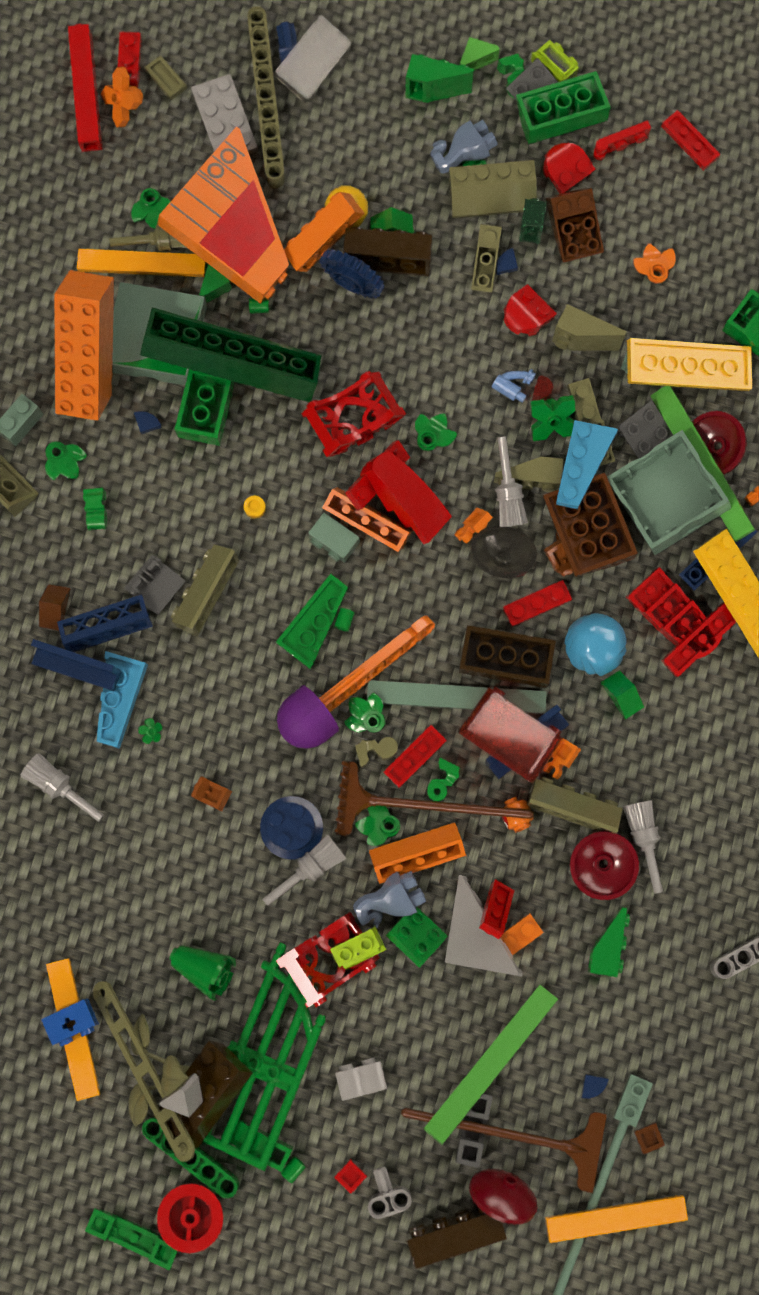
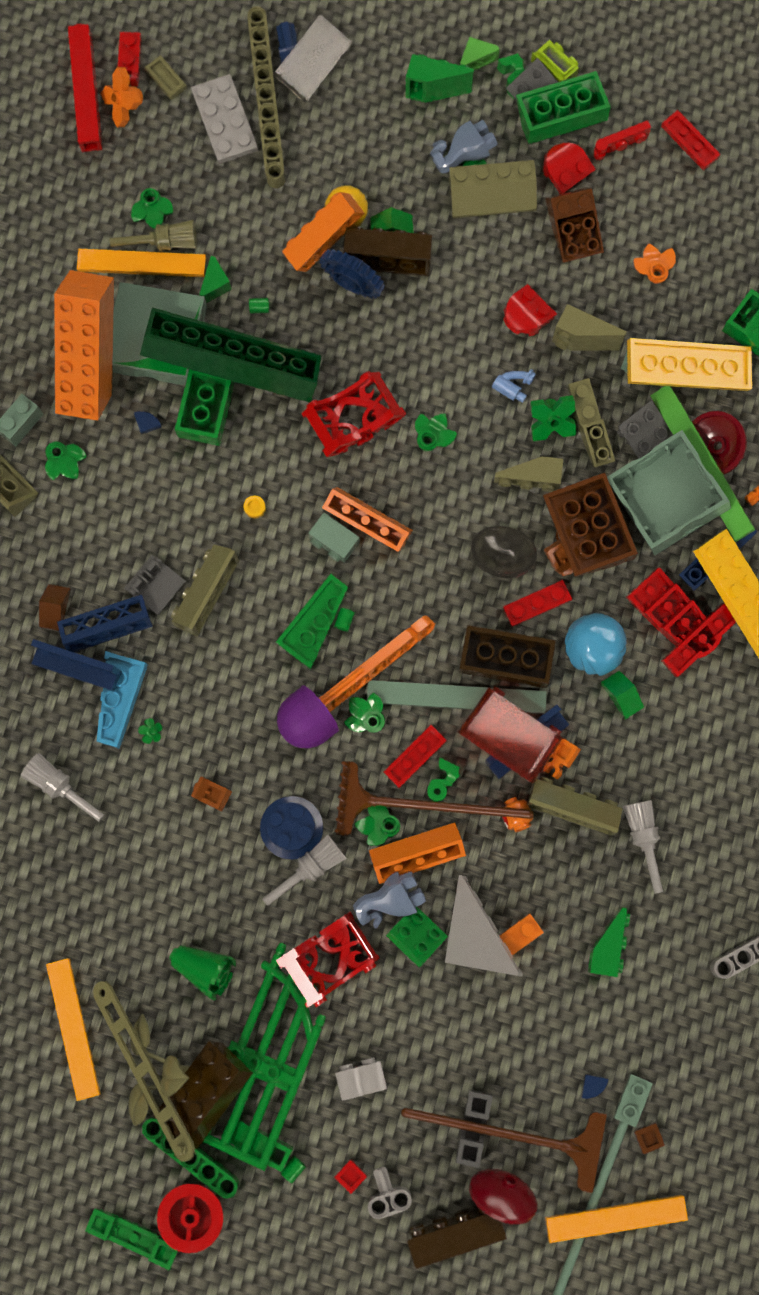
blue brick [41,999,99,1047] -> none
green leg [83,488,107,531] -> none
orange slope [157,126,289,304] -> none
light grey slope [159,1073,203,1117] -> none
lime window [330,927,387,970] -> none
red slope [345,440,452,544] -> none
olive leg [355,737,398,769] -> none
bright green tile [424,985,558,1145] -> none
orange plate [454,507,493,544] -> none
olive slope [471,223,502,292] -> none
red plate [479,879,515,939] -> none
light grey piece [495,436,528,527] -> none
dark blue tile [496,248,518,275] -> none
clear green brick [519,198,547,244] -> none
clear red brick [532,375,553,401] -> none
dark azure wing [556,420,618,509] -> none
dark red dish [570,831,639,900] -> none

